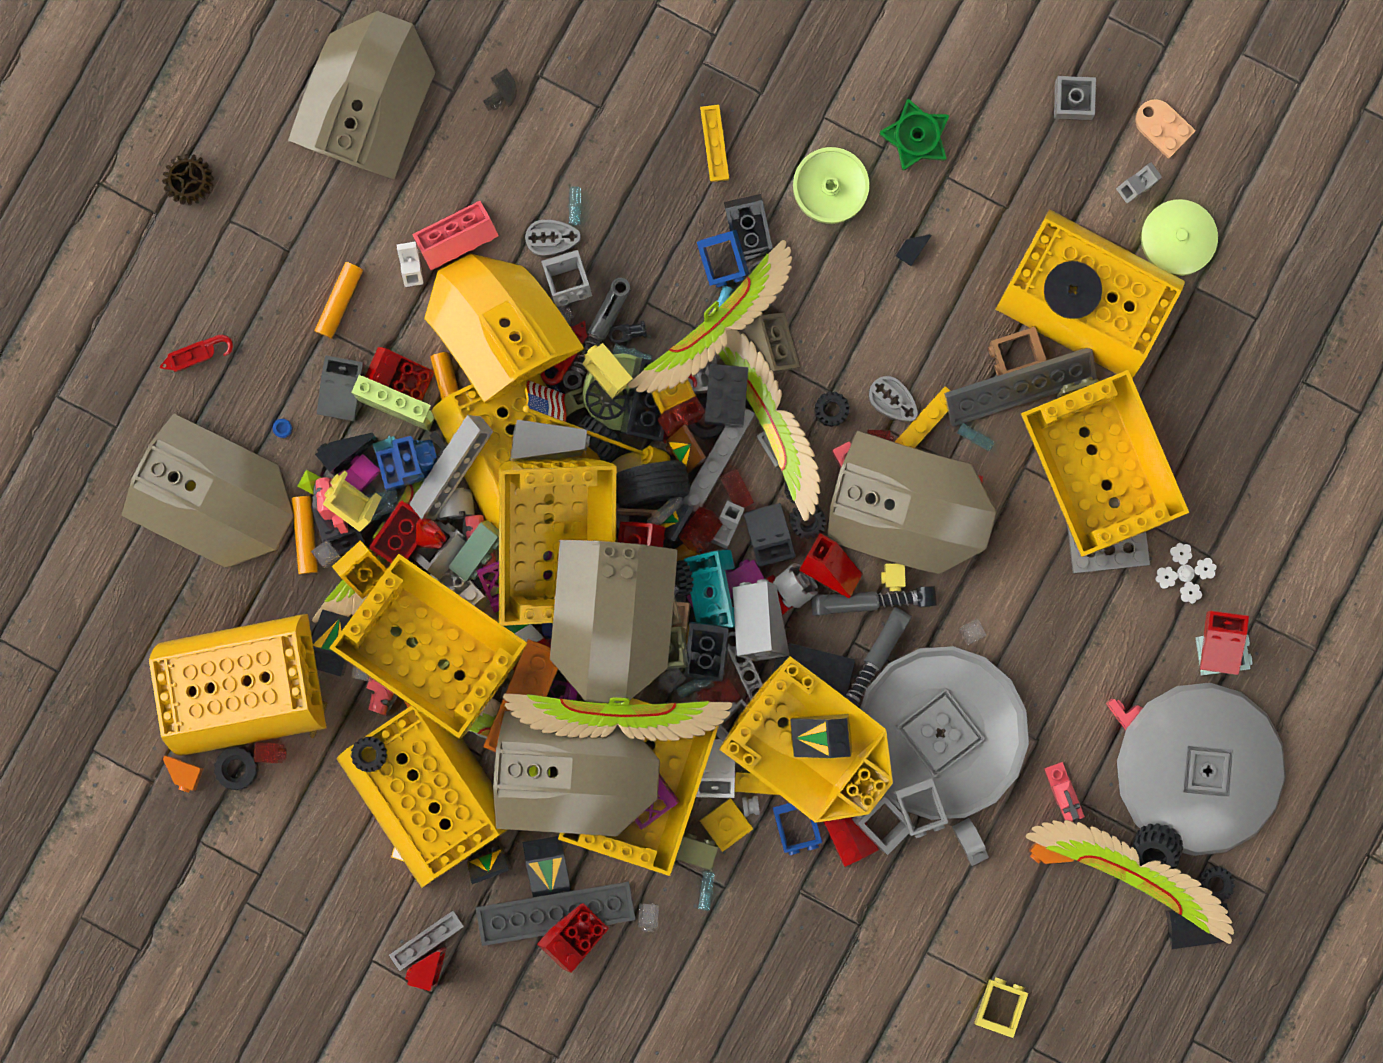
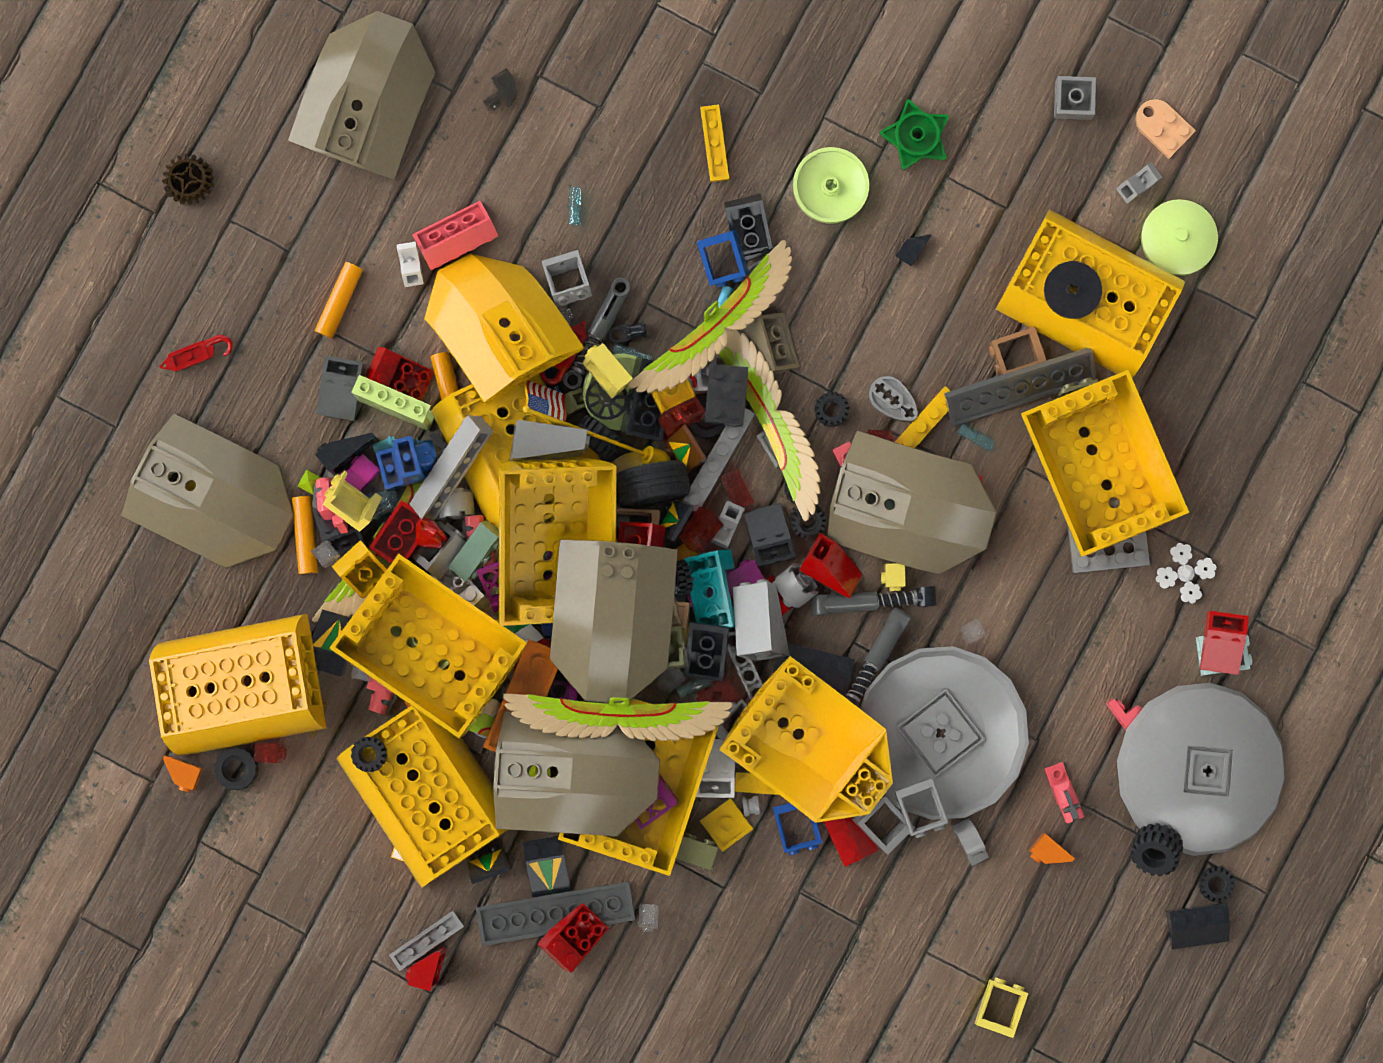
blue tile [273,419,293,438] -> none
light grey piece [525,220,581,257] -> none
clear tile [647,497,683,525] -> none
clear light blue axle [698,871,715,911] -> none
black slope [790,714,852,758] -> none
piece [1026,820,1234,944] -> none

